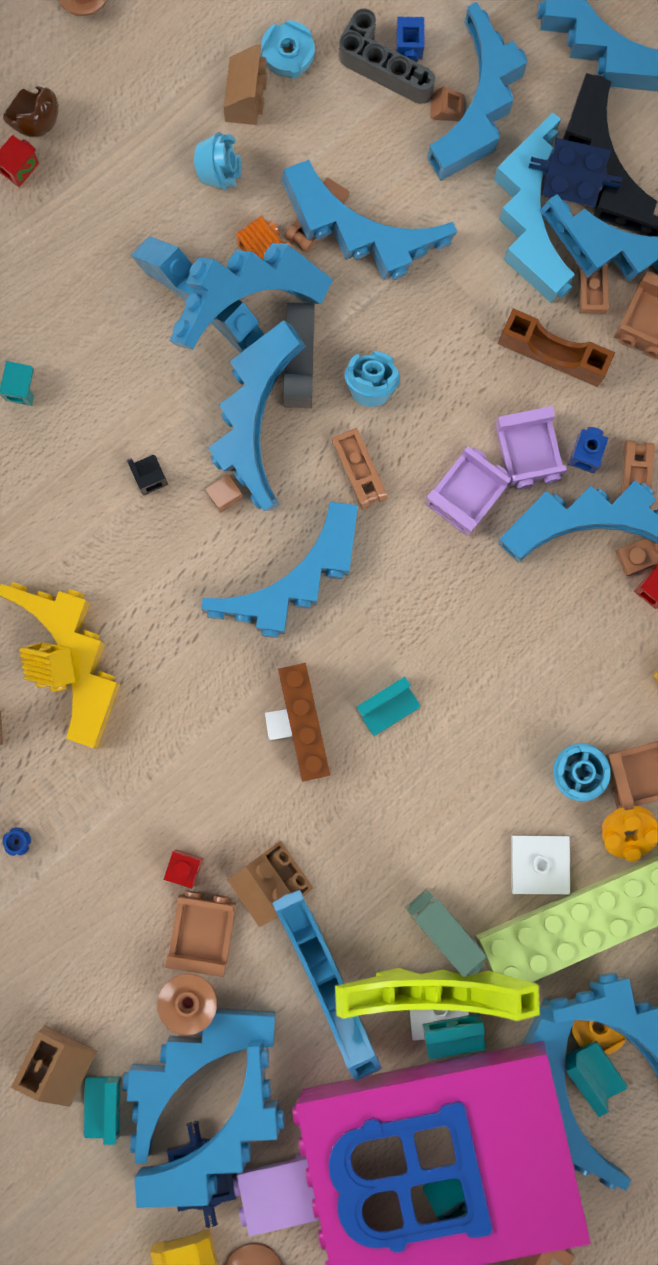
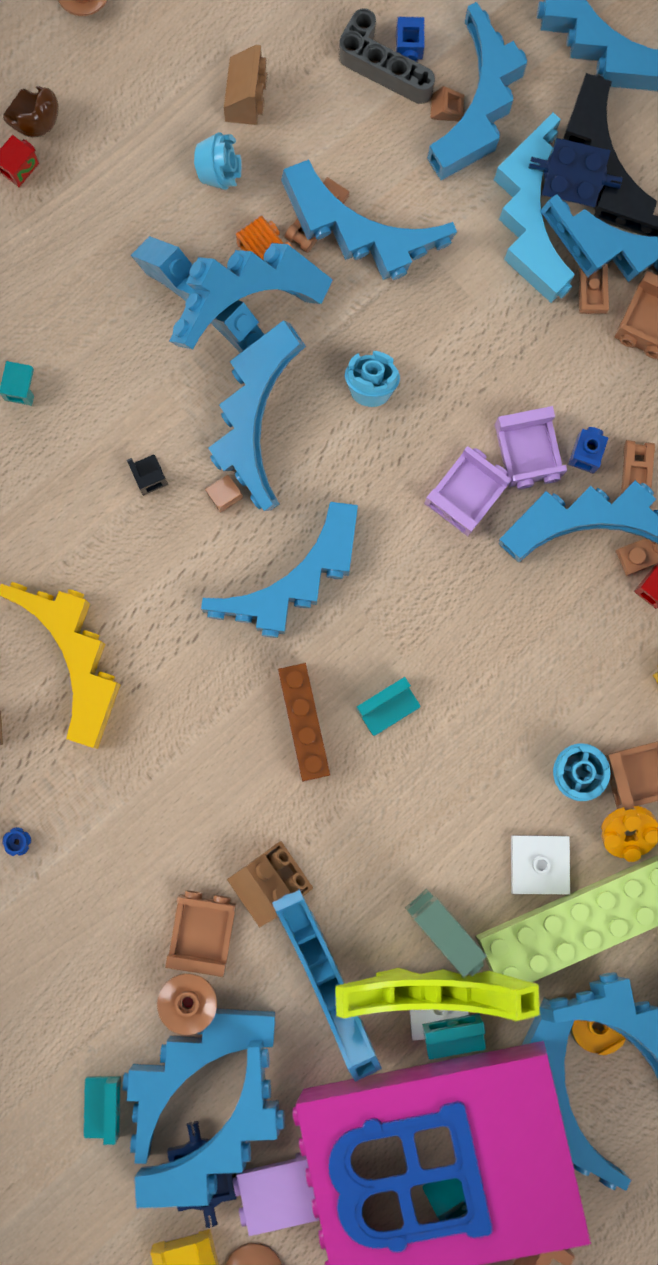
medium nougat slope [11,1025,97,1107] -> none
yellow brick [19,642,76,691] -> none
red brick [163,850,203,889] -> none
medium azure plate [262,20,315,79] -> none
white slope [265,709,292,741] -> none
dark grey beam [284,302,315,408] -> none
nougat plate [331,427,388,510] -> none
dark orange arch [497,308,615,387] -> none
teal panel [566,1041,627,1117] -> none

